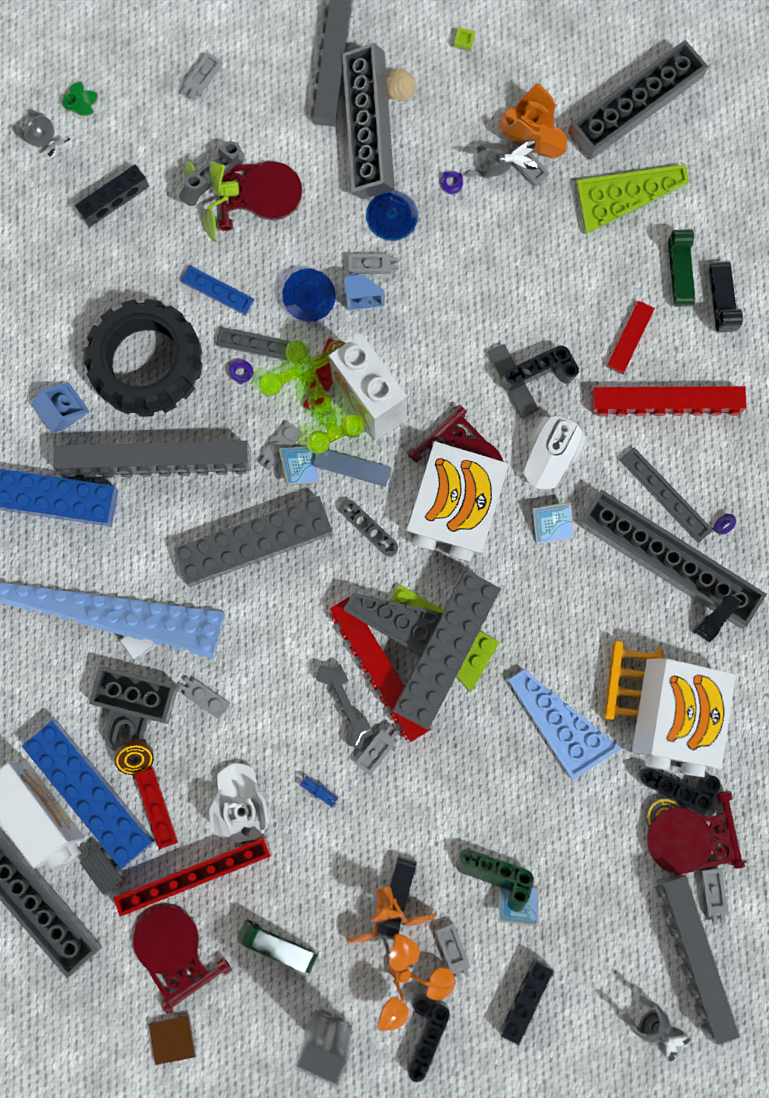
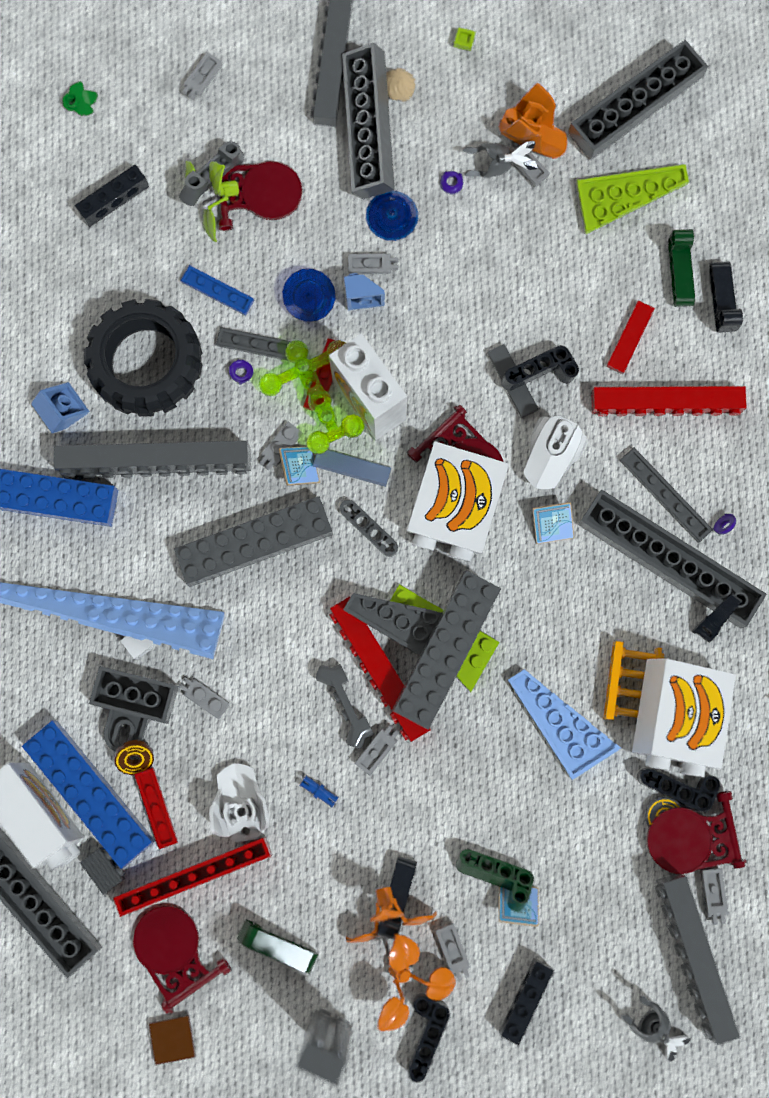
dark grey hair [12,109,72,158] -> none

